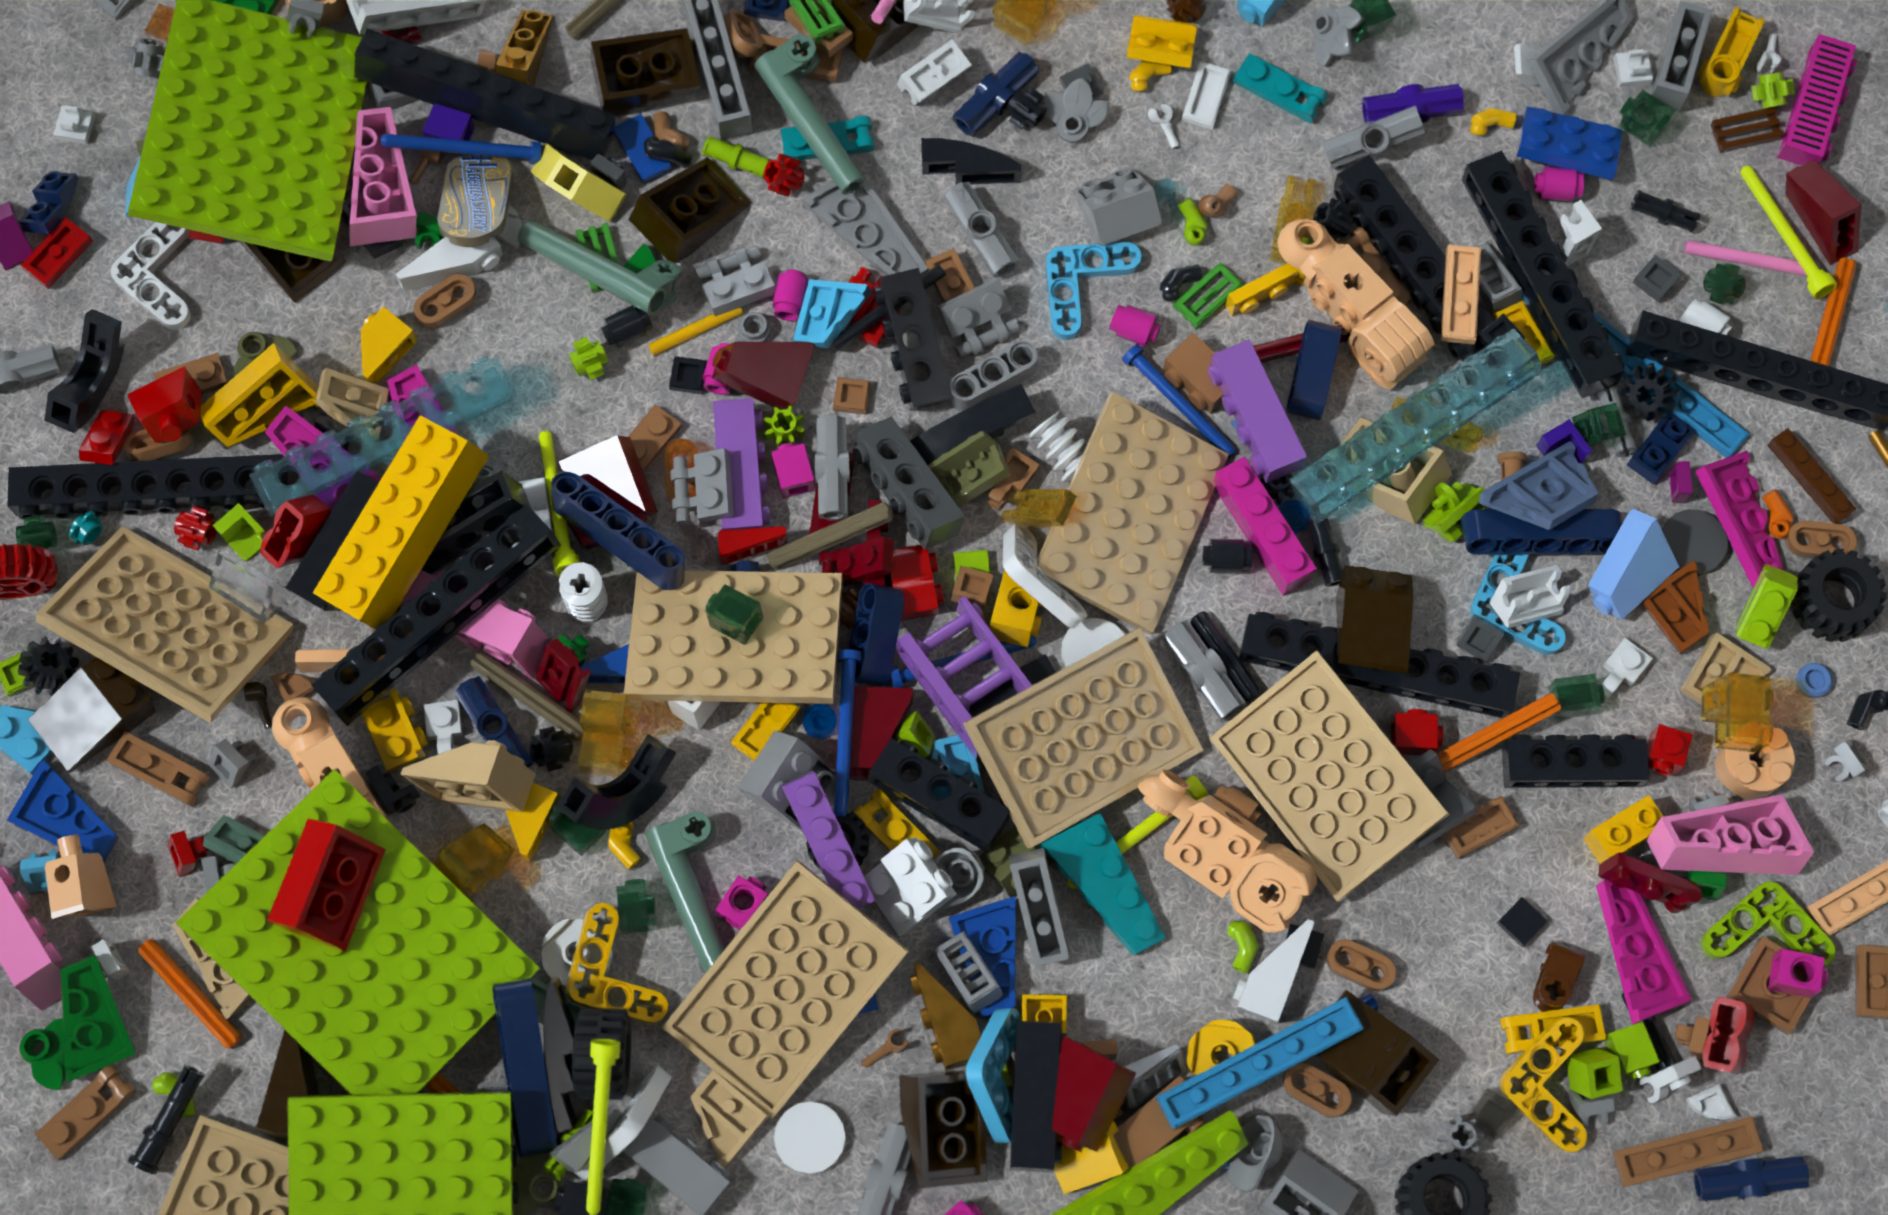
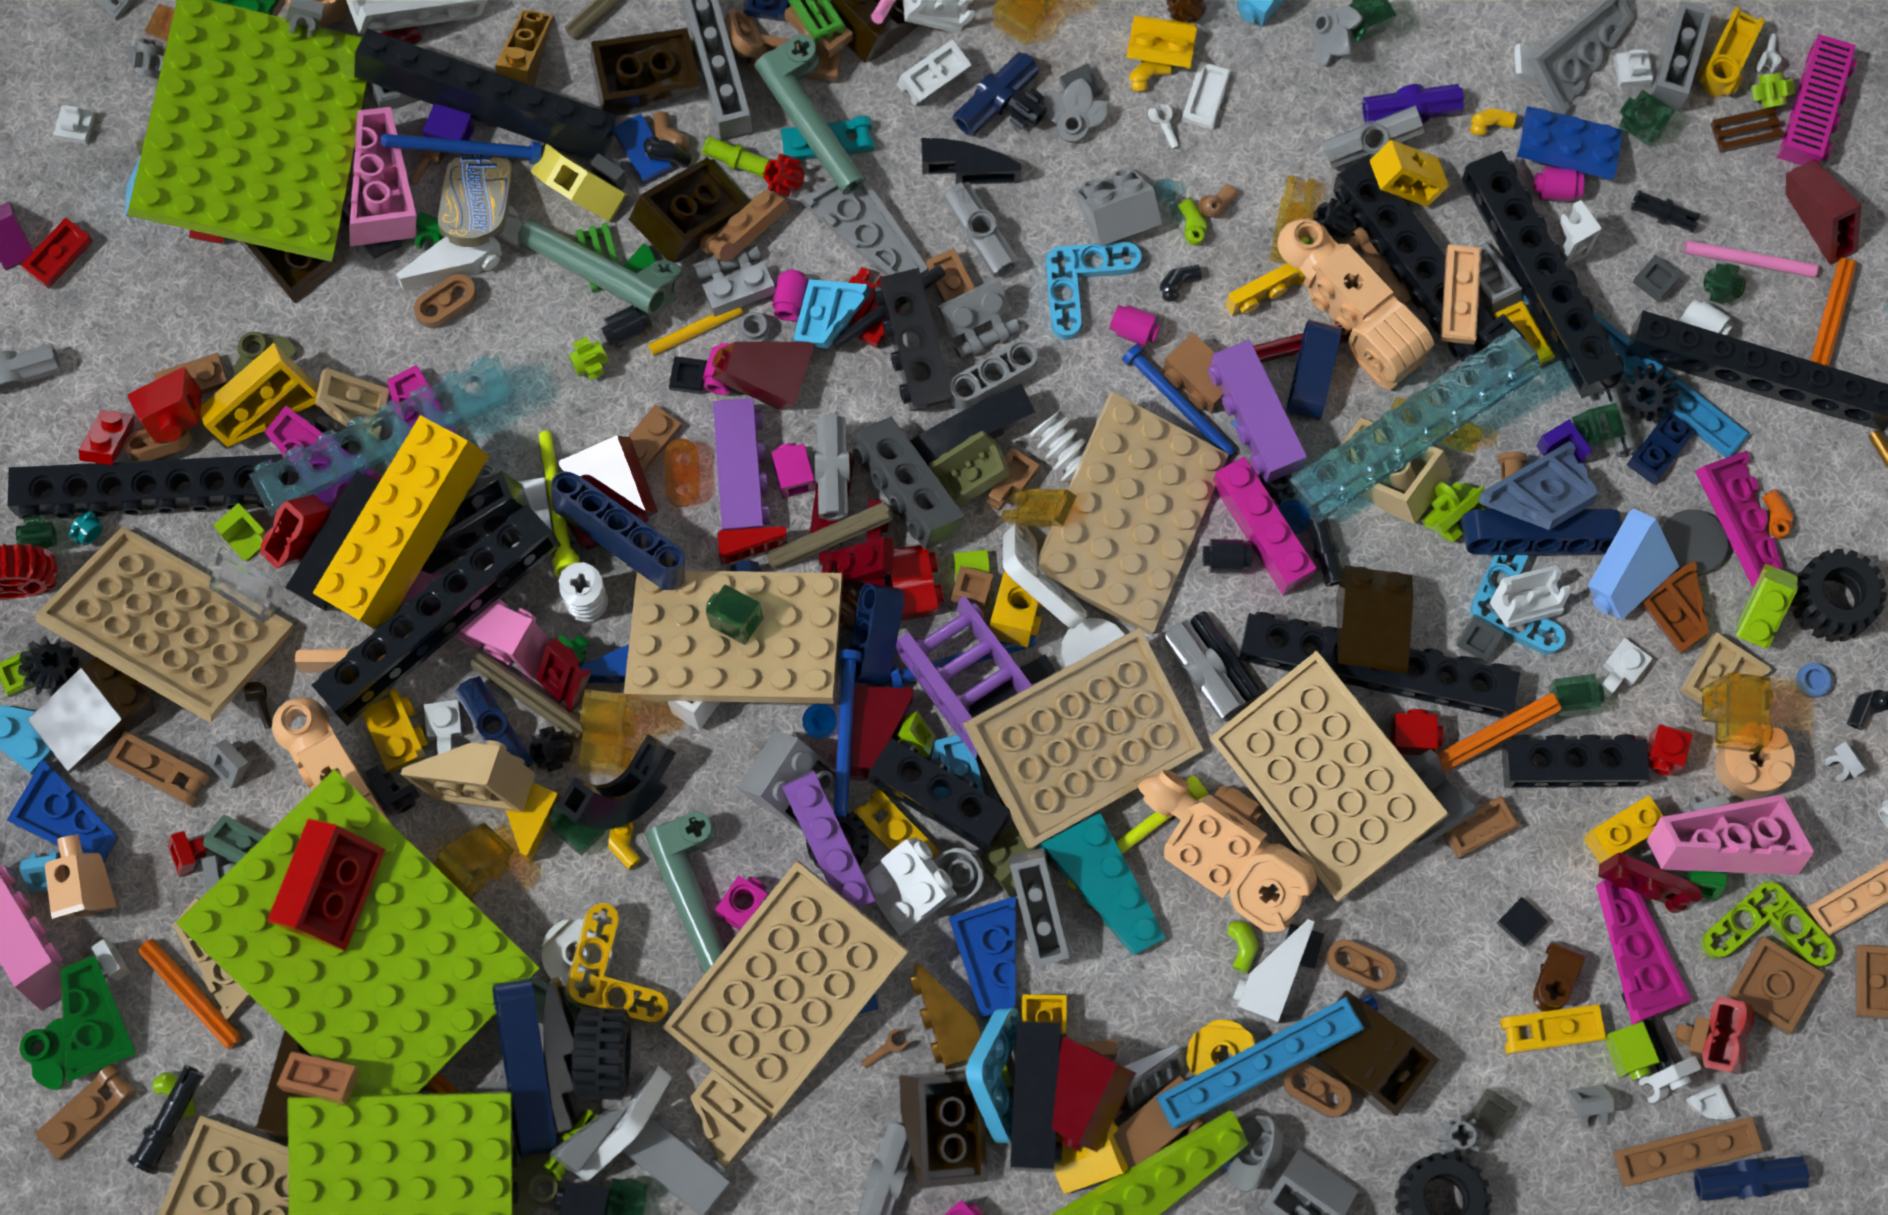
dark blue slope [19,171,78,234] -> none
black arch [44,309,125,433] -> none
white beam [111,222,191,330] -> none
red gear [174,506,217,551] -> none
medium nougat tile [270,673,316,702] -> none
yellow slope [361,306,418,384] -> none
medium nougat hand [477,50,498,73] -> none
neon yellow piece [586,1039,621,1215] -> none
clear green brick [616,879,658,934] -> none
light grey plate [670,448,734,525] -> none
yellow plate [730,703,800,761] -> none
lime gear [764,405,805,448] -> none
white tile [774,1101,846,1175] -> none
medium nougat tile [833,377,871,415] -> none
light grey slope [933,931,1003,1014] -> none
bright green tile [1173,262,1244,329] -> none
teal plate [1233,53,1328,124] -> none
yellow beam [1499,1016,1587,1152] -> none
lime brick [1566,1048,1623,1099] -> none
magenta tile [1669,461,1693,503] -> none
neon yellow piece [1740,166,1837,299] -> none
reddish brown piece [1767,428,1856,524] -> none
dark pink brick [1768,949,1828,998] -> none
medium nougat plate [1785,521,1857,558] -> none
none -> nougat plate [277,1052,360,1105]
none -> medium nougat plate [700,190,790,262]
none -> yellow brick [1369,139,1449,207]

